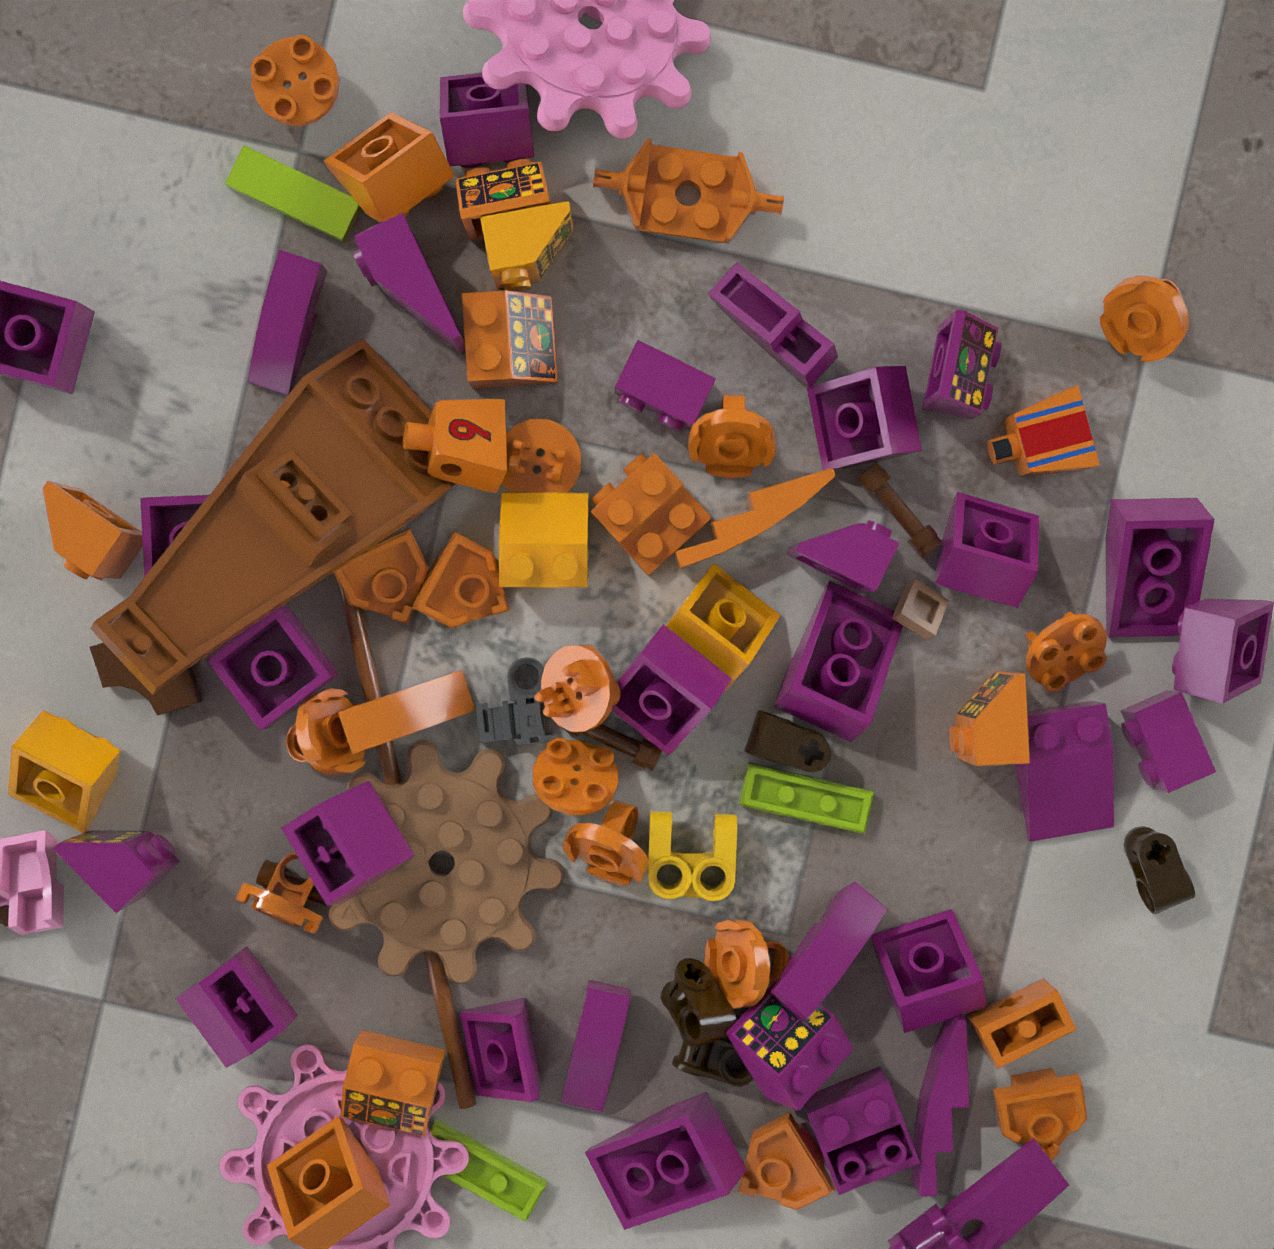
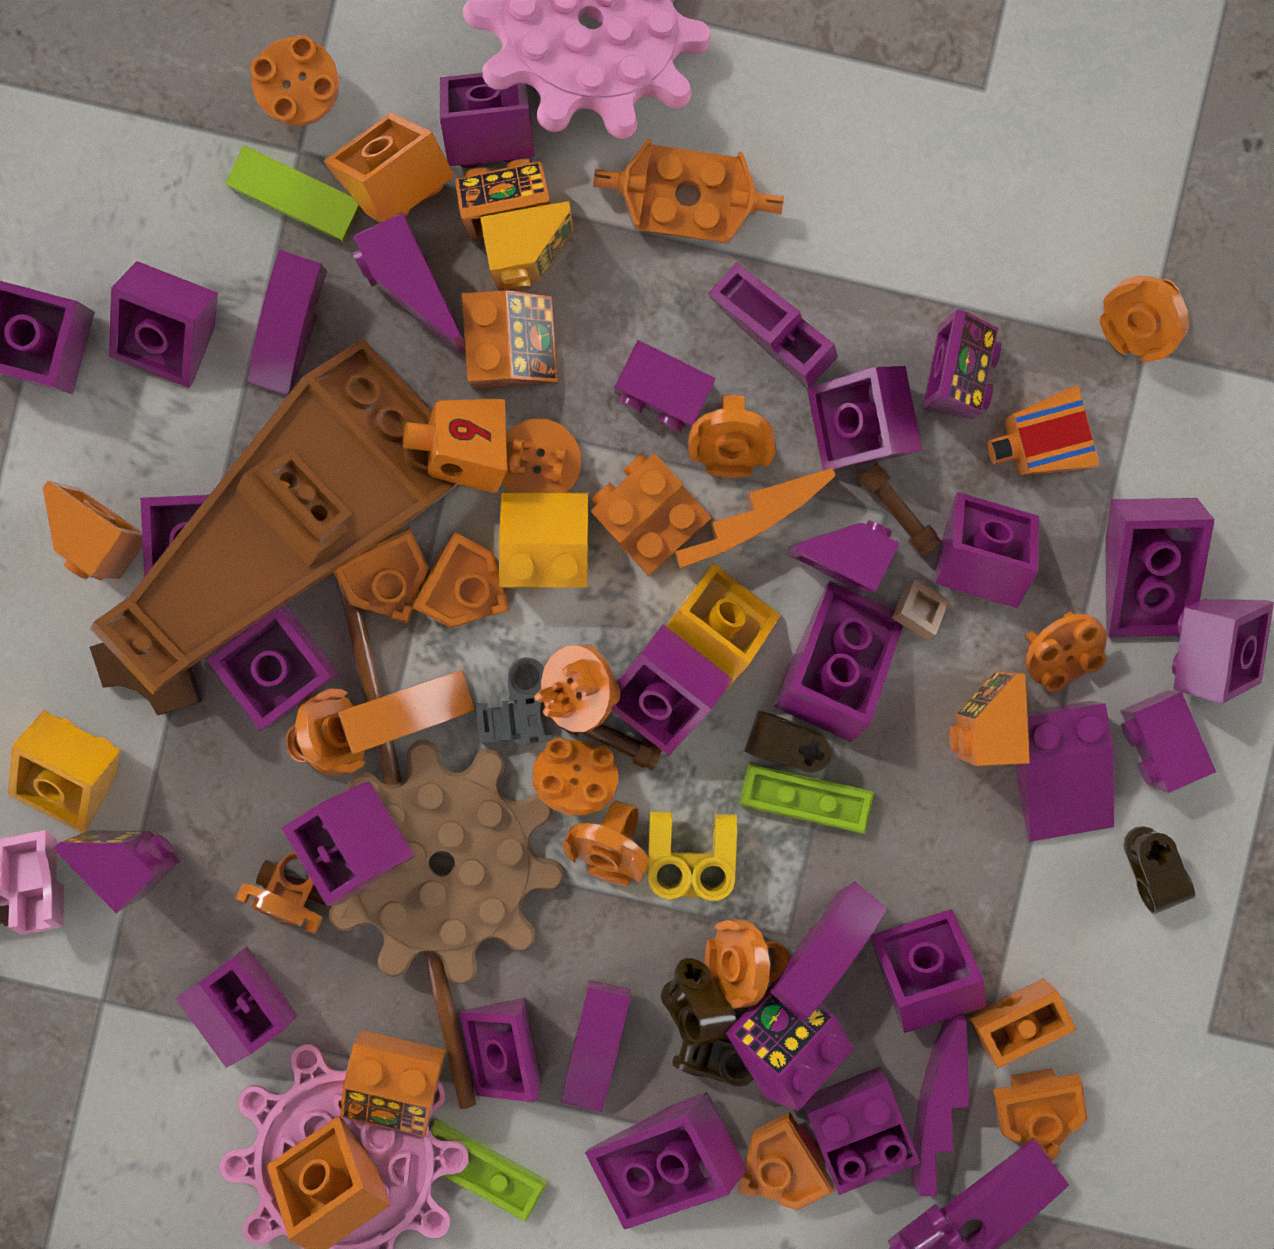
none -> magenta slope [109,261,218,388]

